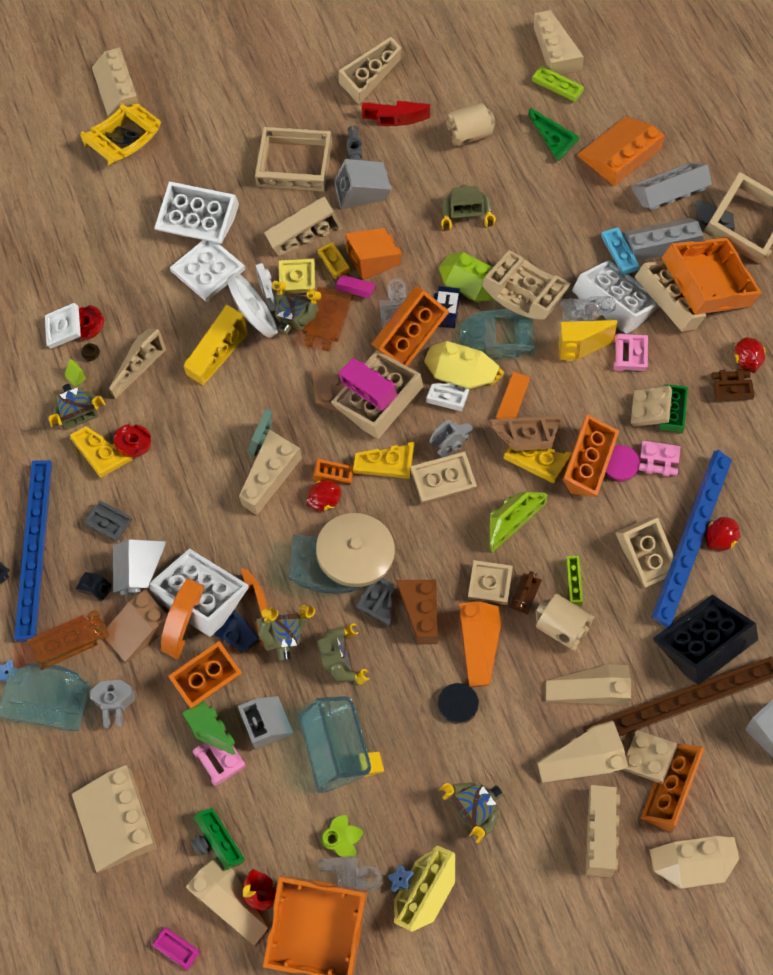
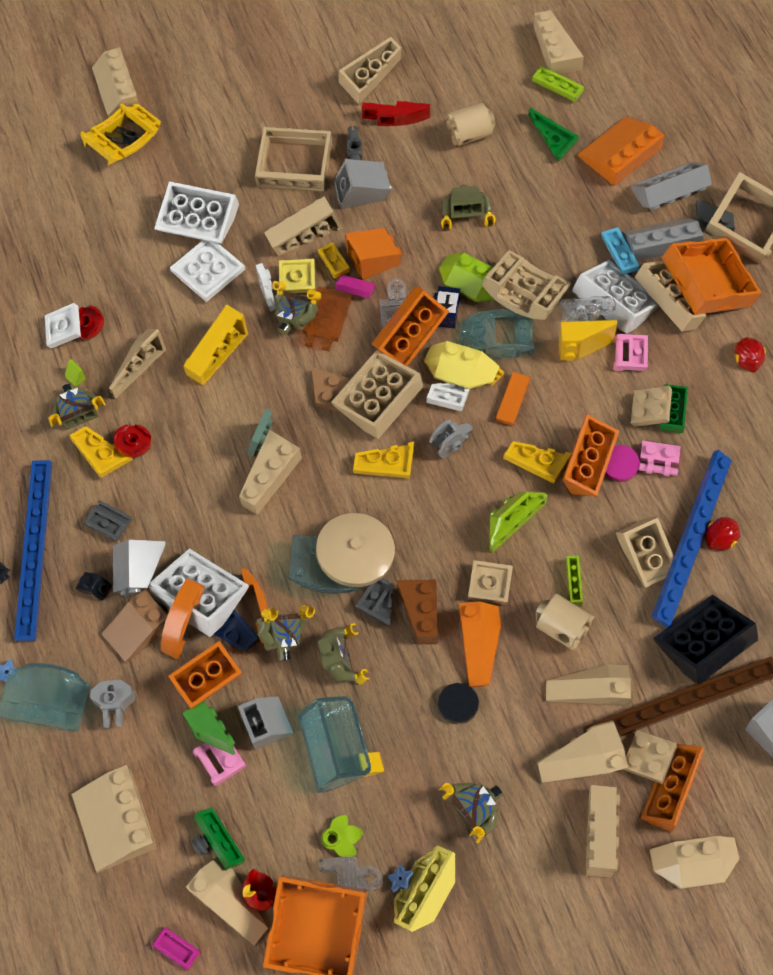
clear orange tile [27,610,109,670] -> none
dark brown plate [81,343,100,361] -> none
white dish [227,273,278,338] -> none
red hair [306,480,342,512] -> none
orange slope [312,458,354,485] -> none
dark pink brick [338,358,397,411] -> none
tan plate [410,452,477,504] -> none
medium nougat wing [489,416,561,451] -> none
reddish brown hinge [509,571,542,615] -> none
reddish brown plate [712,369,755,401] -> none

